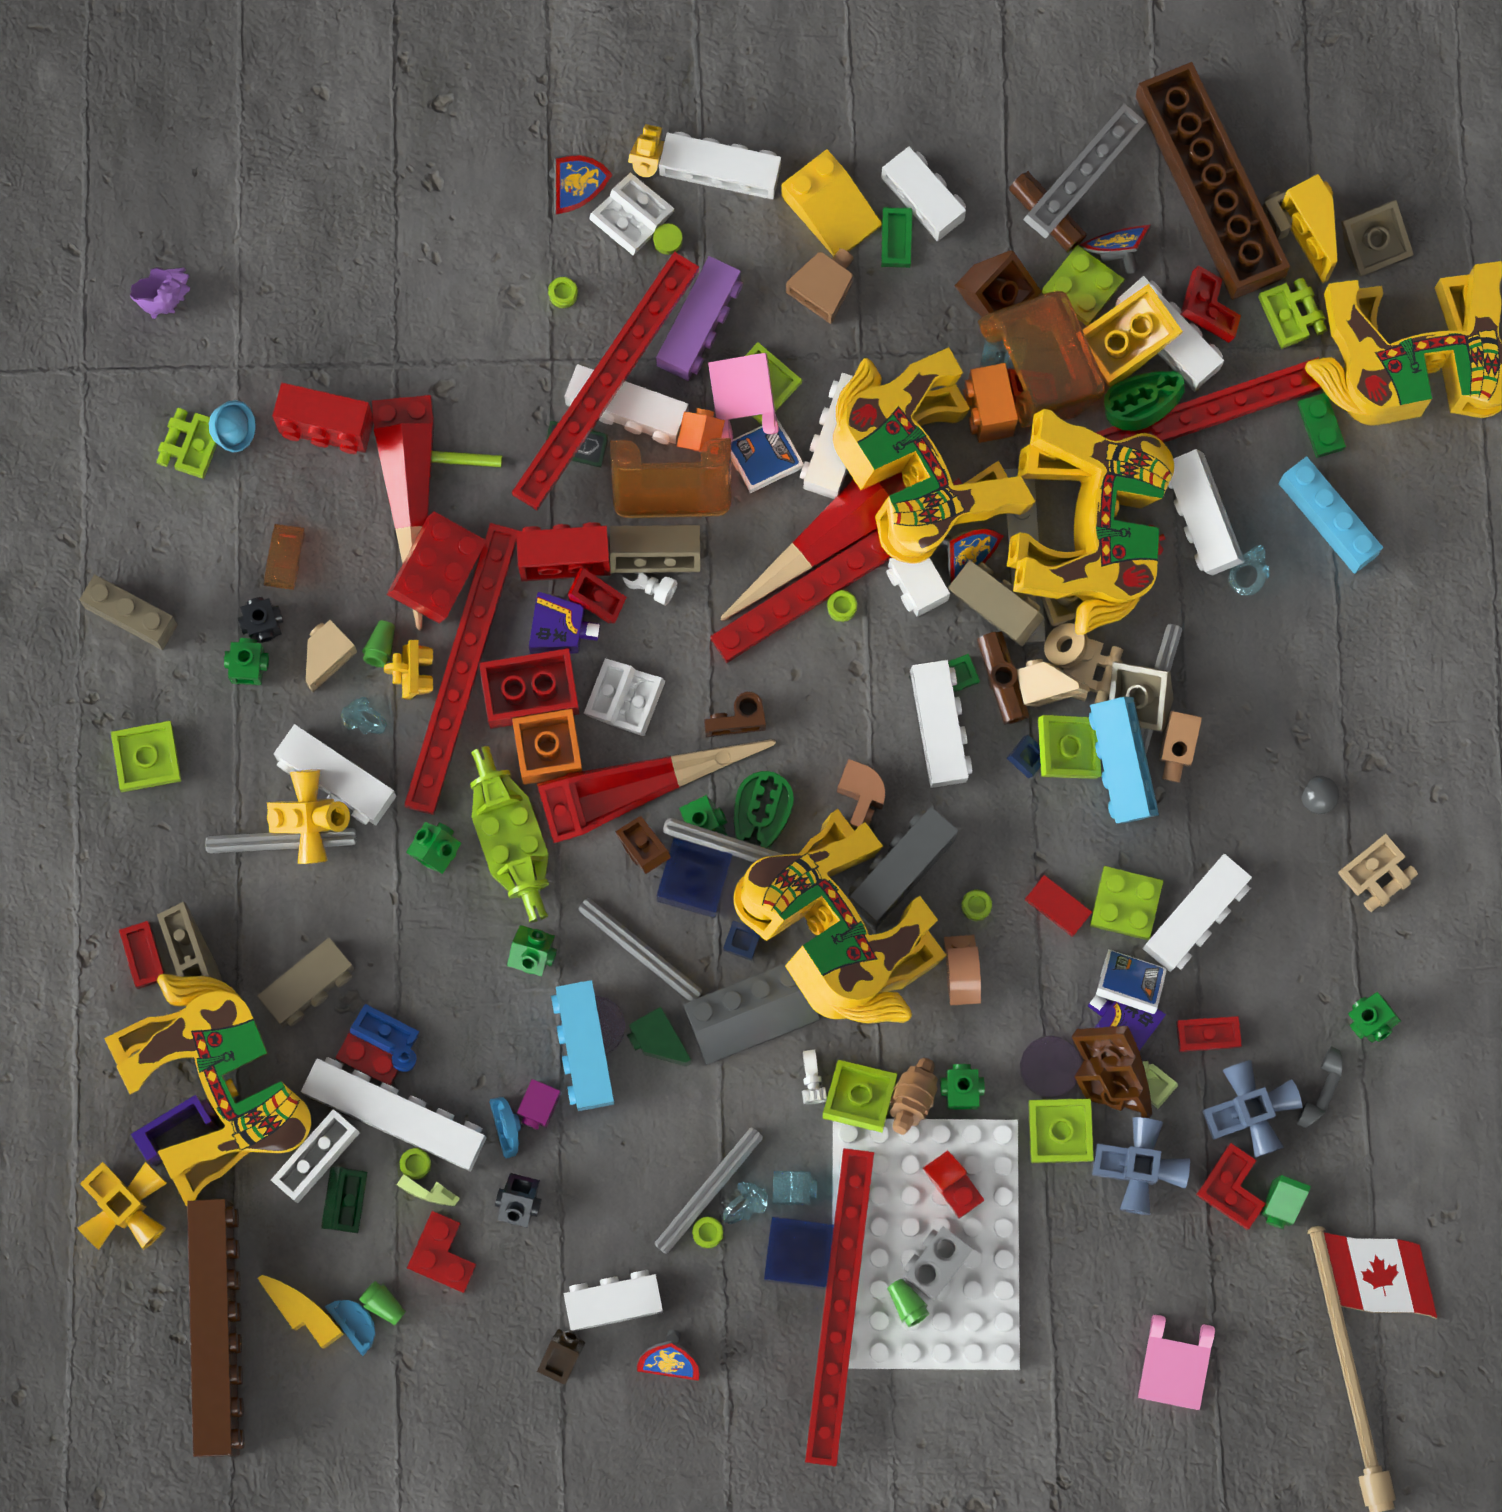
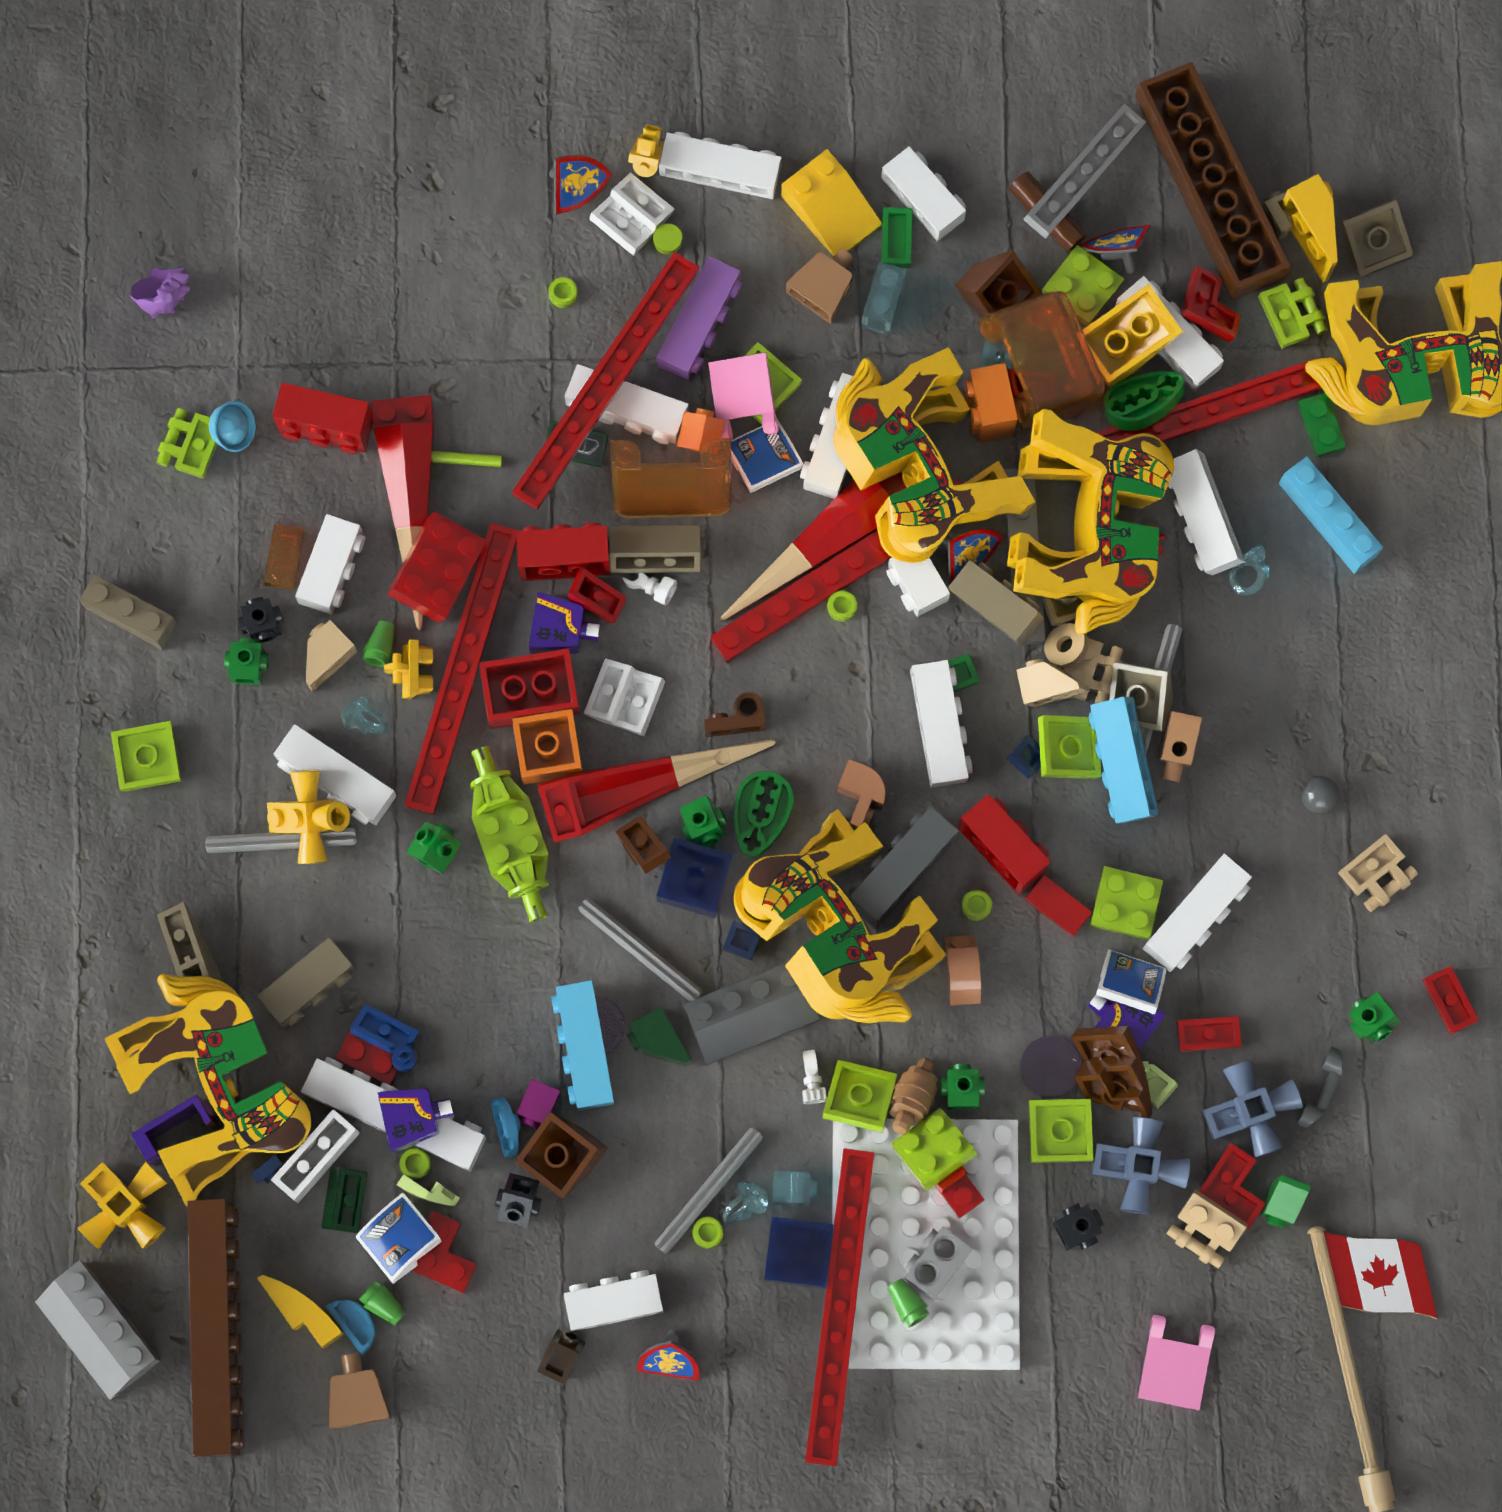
red tile [119,921,165,989] -> none
green brick [507,925,557,976] -> none
light grey axle [663,818,784,862] -> none
reddish brown piece [977,631,1029,725] -> none
none -> light grey slope [35,1260,161,1400]
none -> dark blue plate [251,1154,283,1184]
none -> white brick [295,514,365,615]
none -> medium nougat torso [329,1353,392,1429]
none -> slope [356,1193,441,1284]
none -> dark purple torso [377,1089,454,1153]
none -> reddish brown slope [515,1111,608,1199]
none -> clear light blue brick [861,262,907,335]
none -> lime plate [891,1108,977,1191]
none -> red brick [957,794,1051,896]
none -> black brick [1052,1203,1104,1251]
none -> tan plate [1166,1189,1248,1268]
none -> red plate [1422,966,1479,1035]

